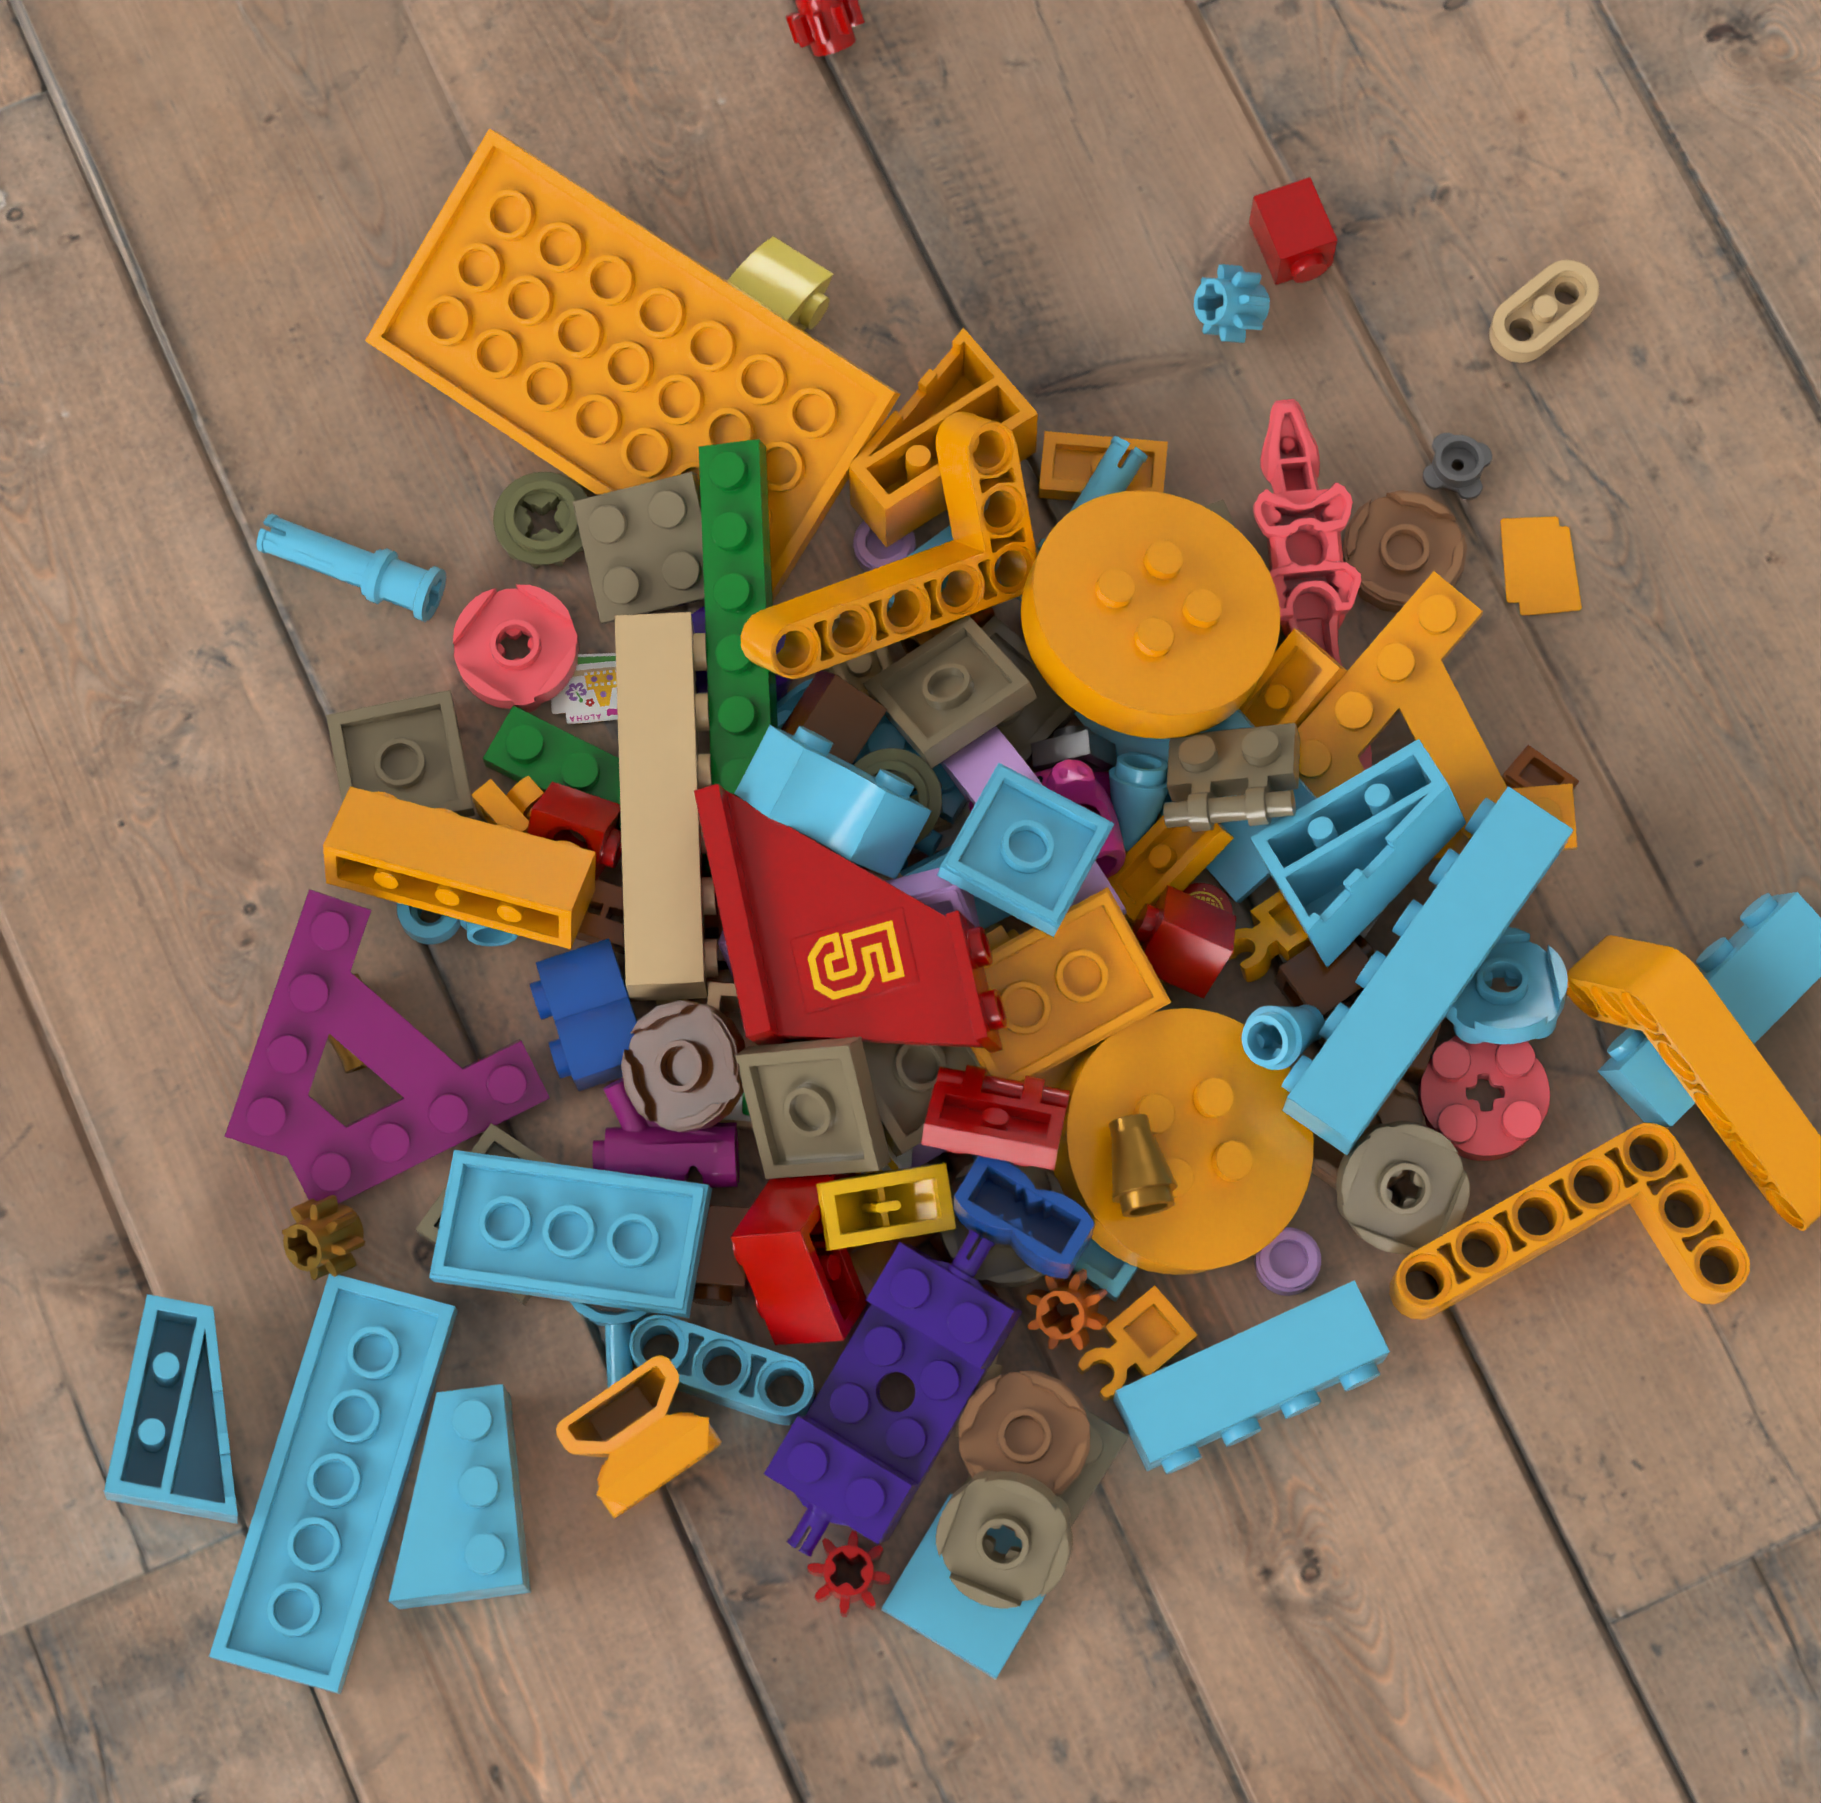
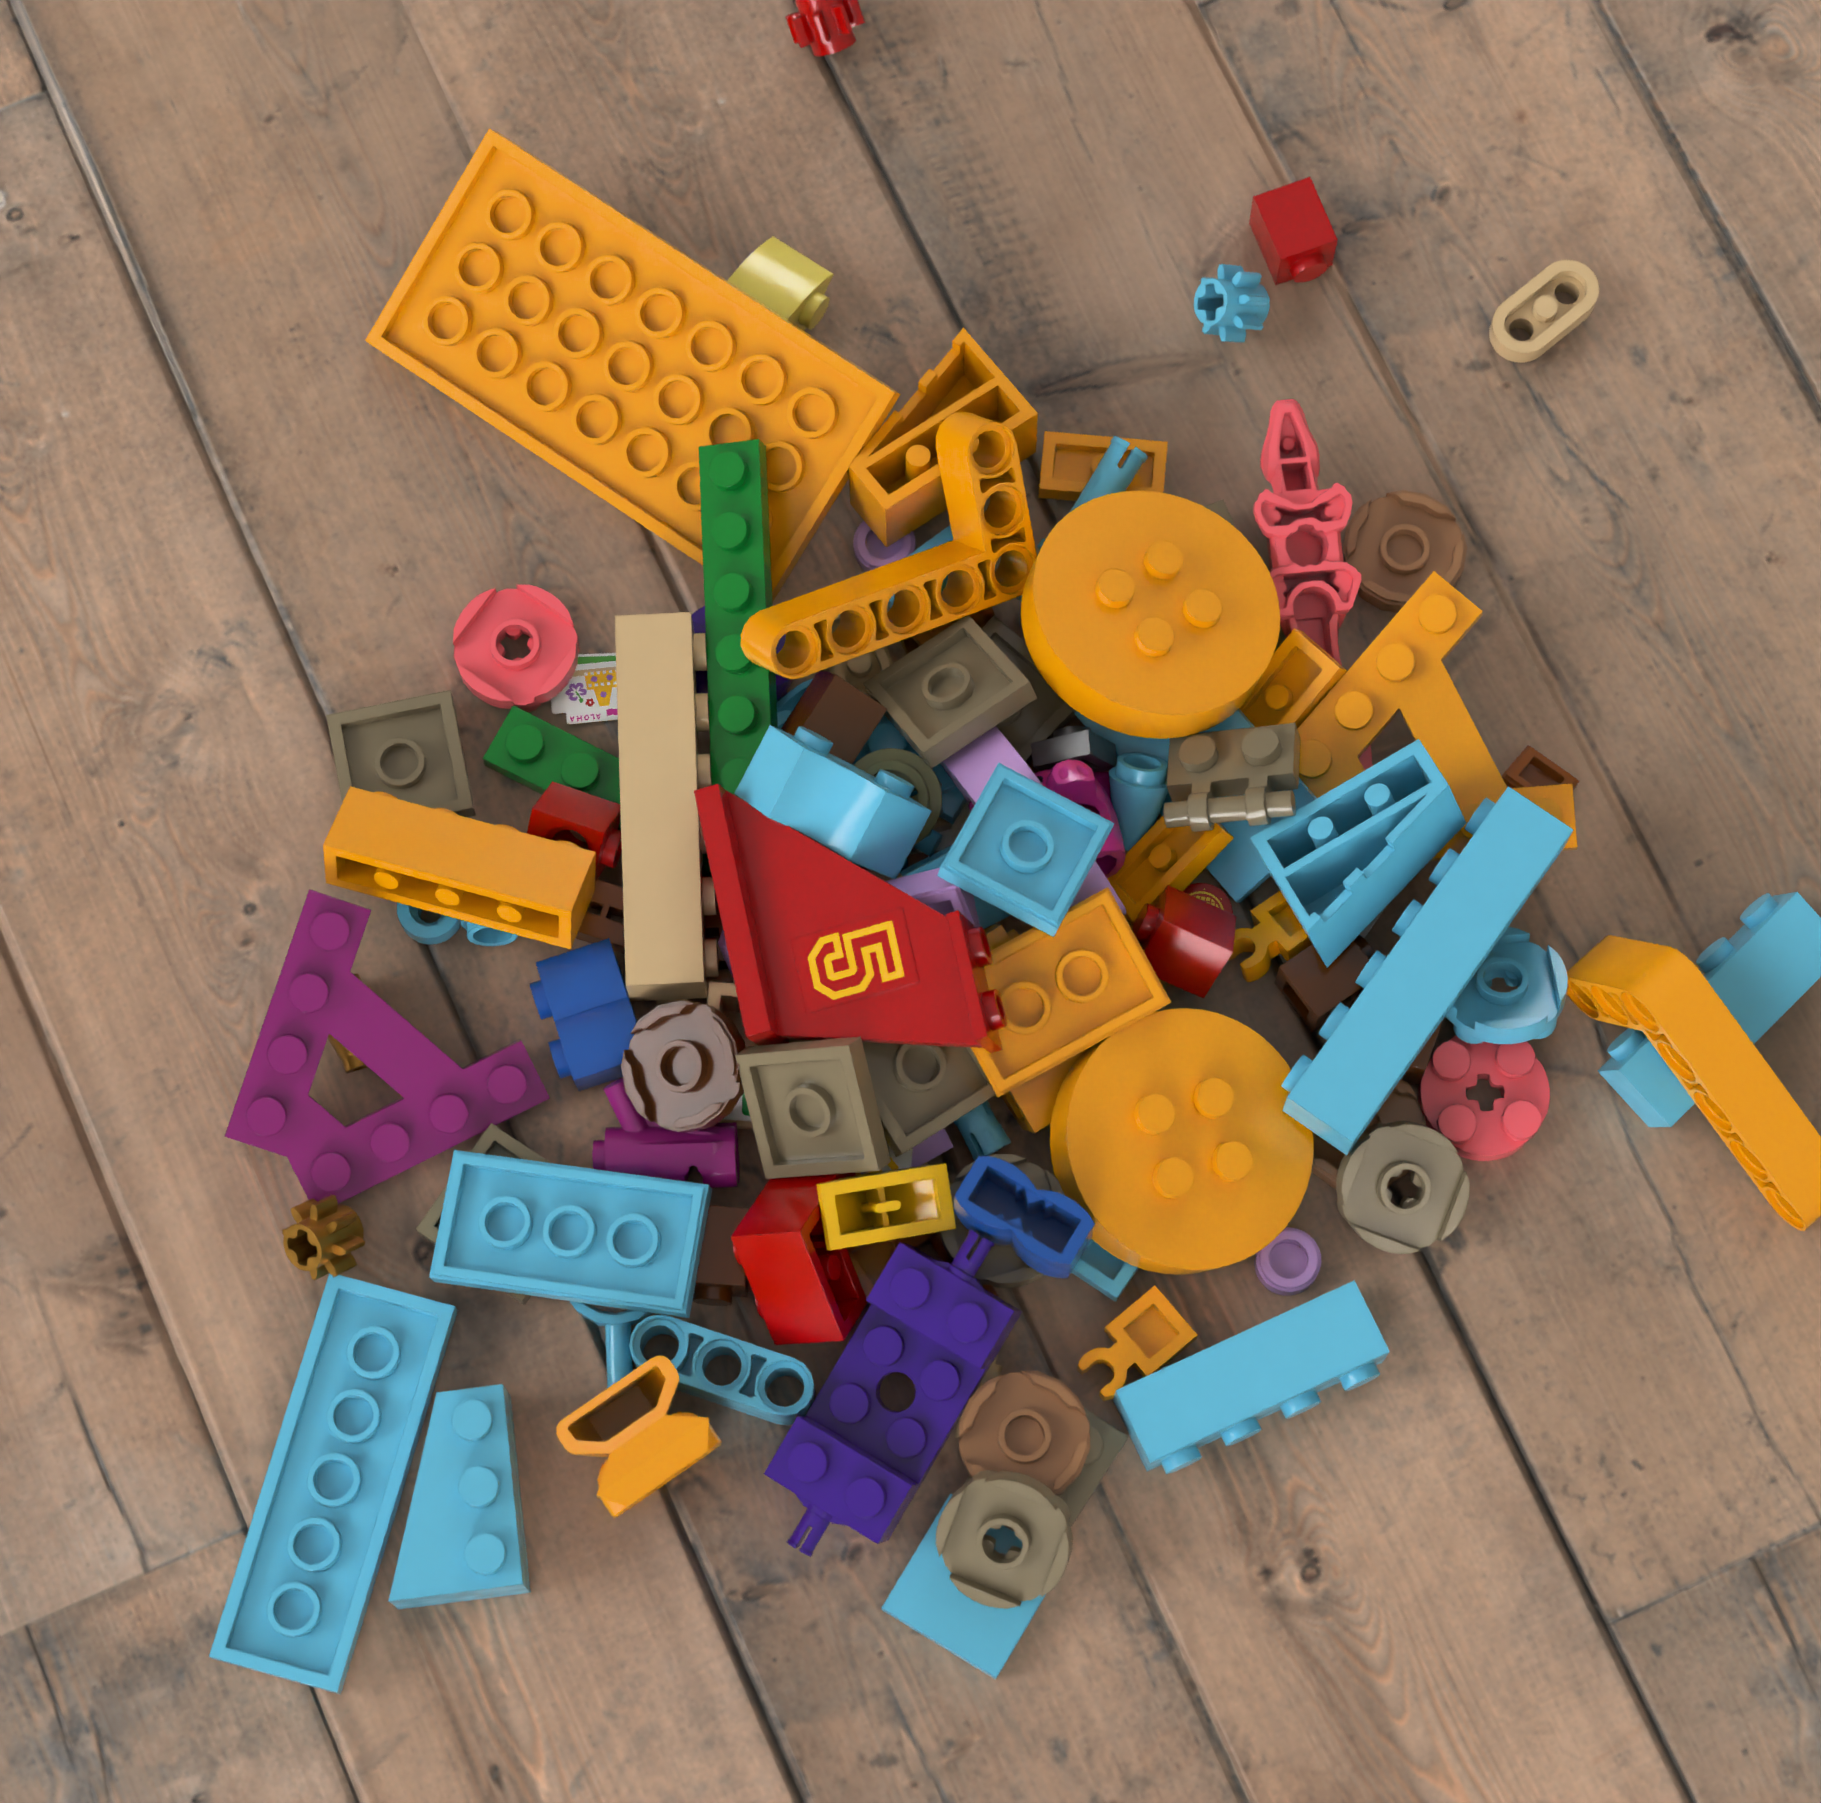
medium azure wedge [104,1294,238,1524] -> none
medium azure pin [256,514,446,622] -> none
light orange tile [471,775,544,833] -> none
olive gear [493,472,588,569] -> none
dark tan plate [572,472,704,624] -> none
red gear [807,1530,891,1617] -> none
red plate [921,1064,1070,1170] -> none
orange gear [1026,1268,1109,1350] -> none
pearl gold cone [1109,1114,1178,1217] -> none
medium azure cone [1242,1005,1325,1070] -> none
light orange beam [1389,1123,1750,1320] -> none
flat silver plate [1422,433,1492,500] -> none
light orange sticker [1500,516,1582,616] -> none

